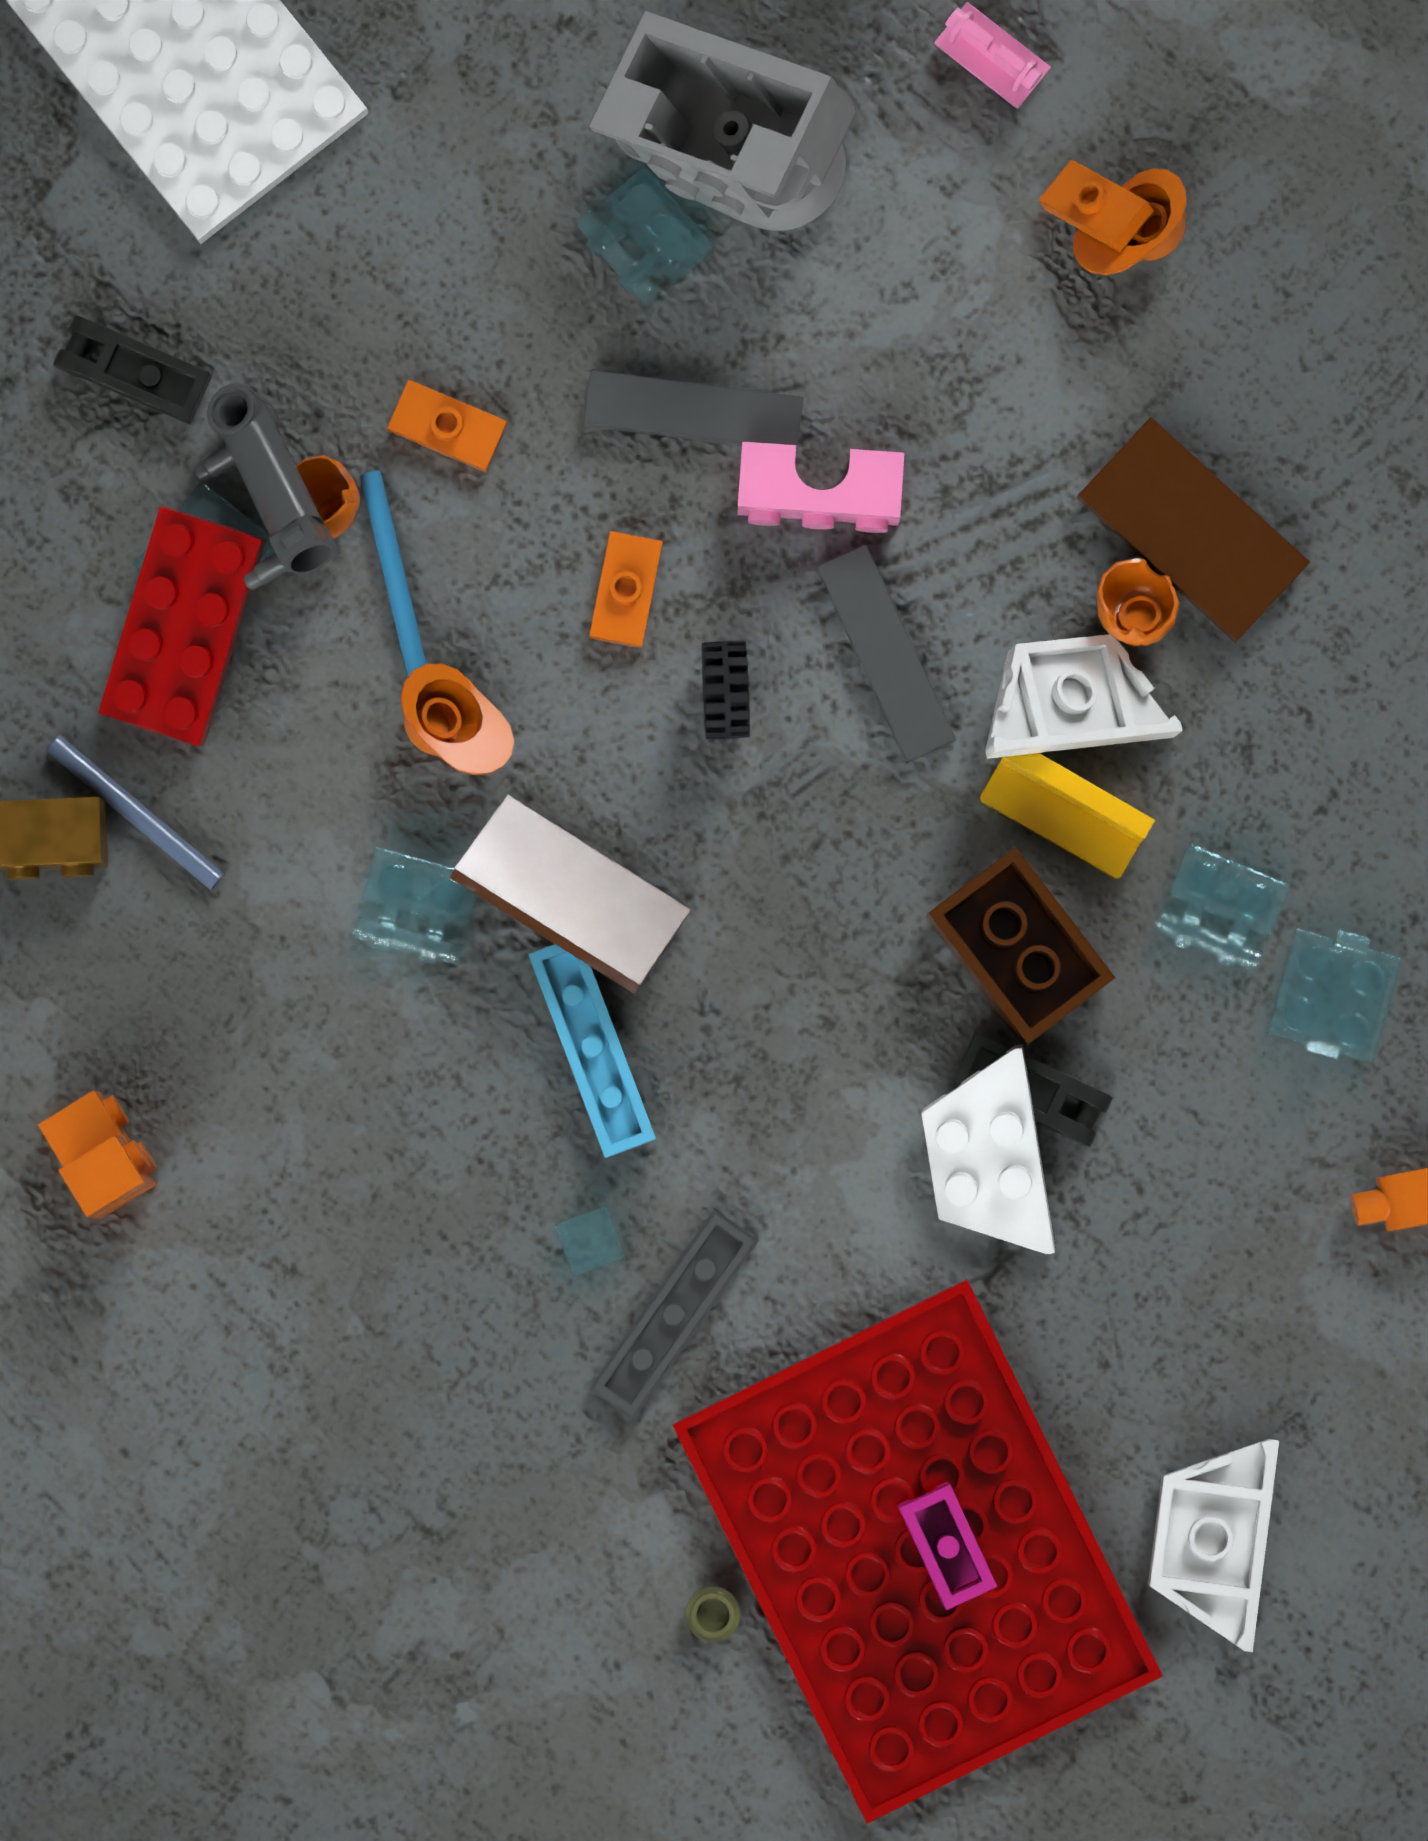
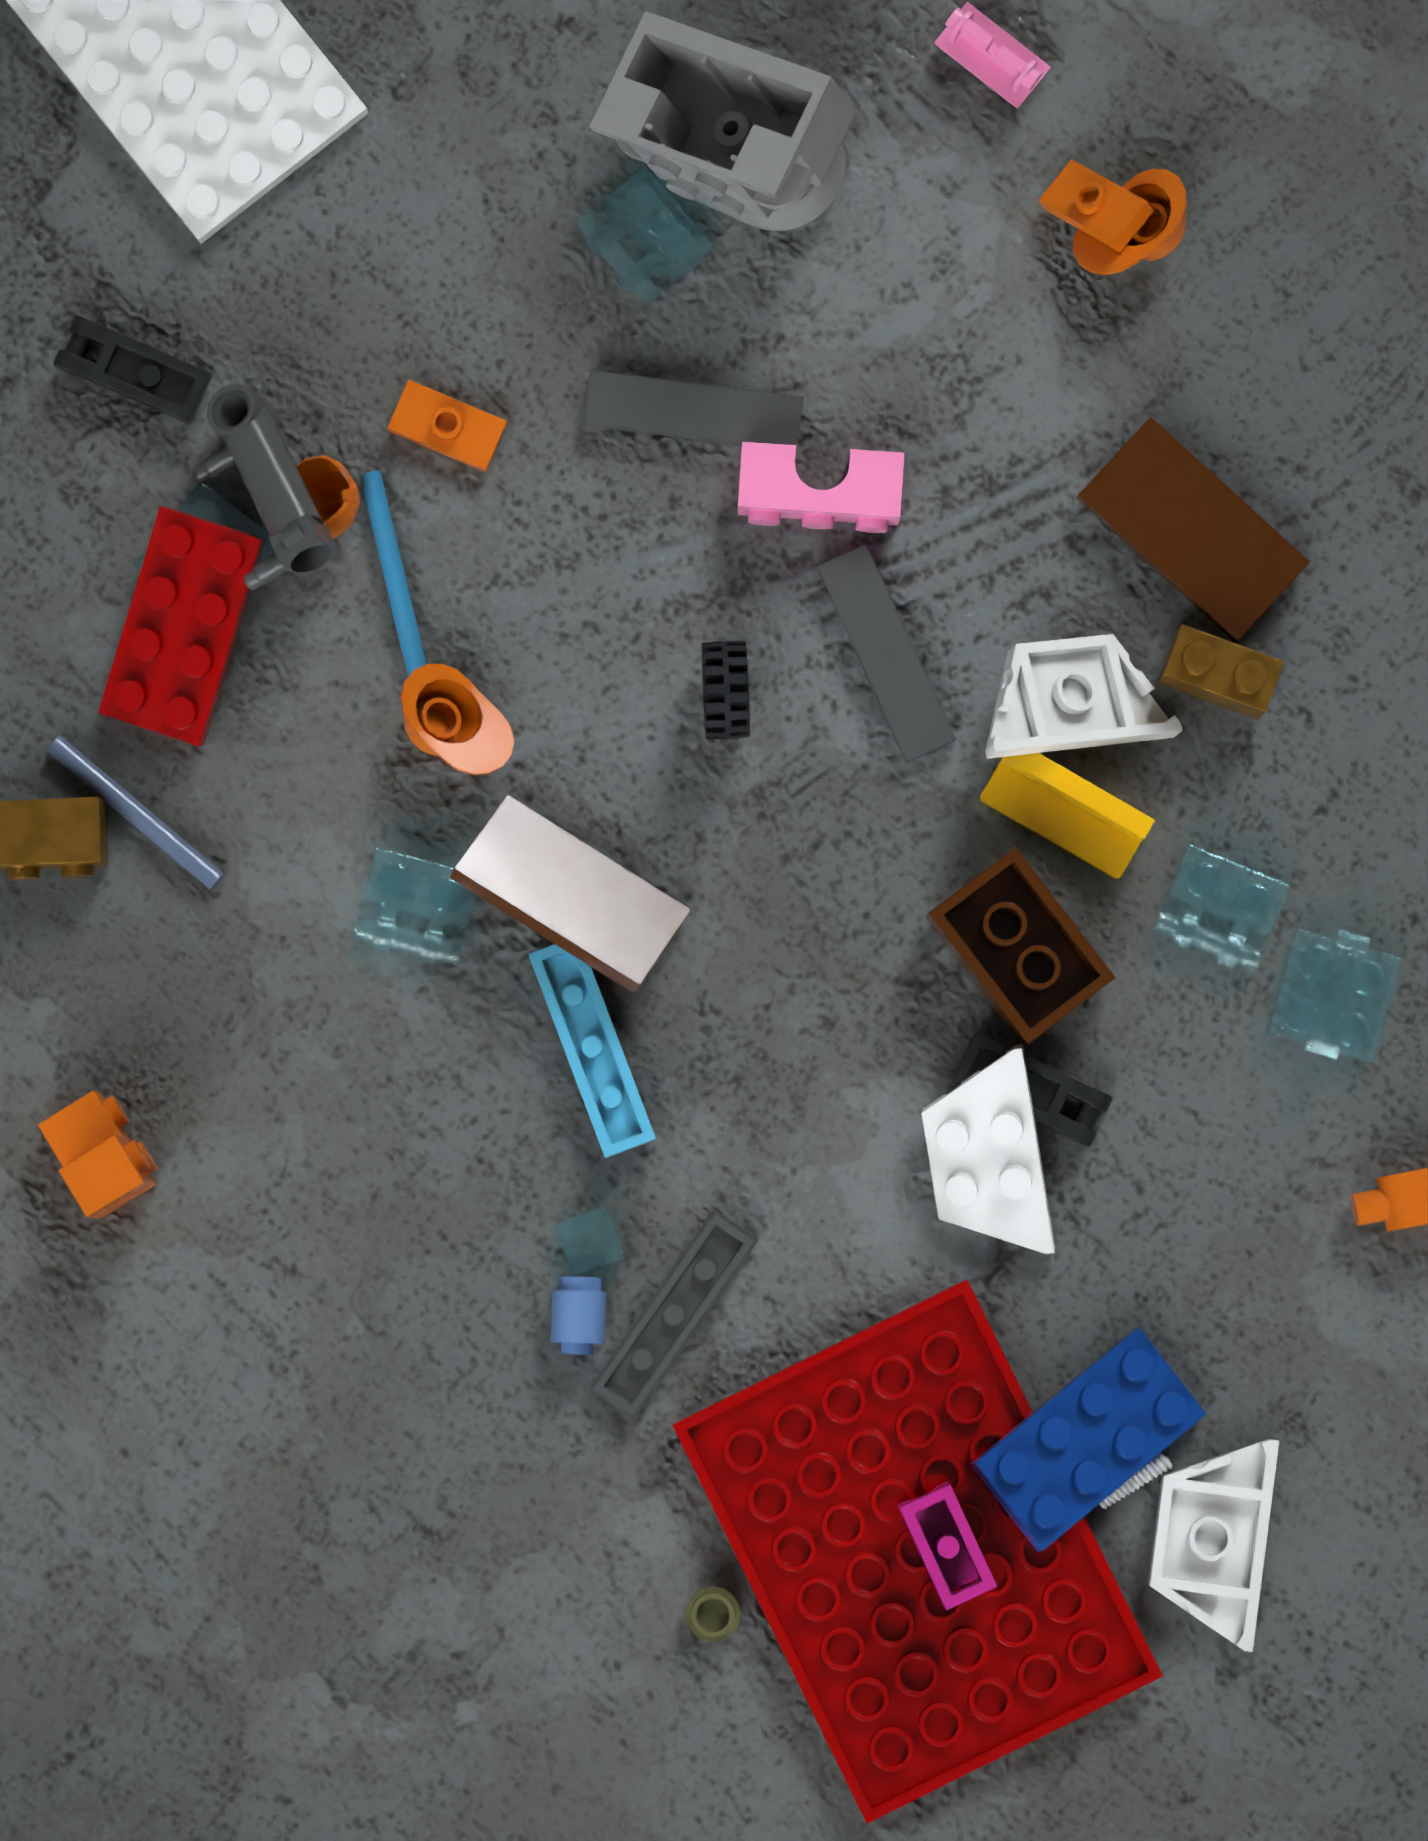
orange plate [589,531,663,648] -> none
orange hair [1096,558,1180,646] -> none
none -> medium blue brick [550,1276,607,1355]
none -> blue plate [970,1328,1206,1552]
none -> white piece [1099,1453,1172,1509]
none -> pearl gold brick [1157,624,1285,720]

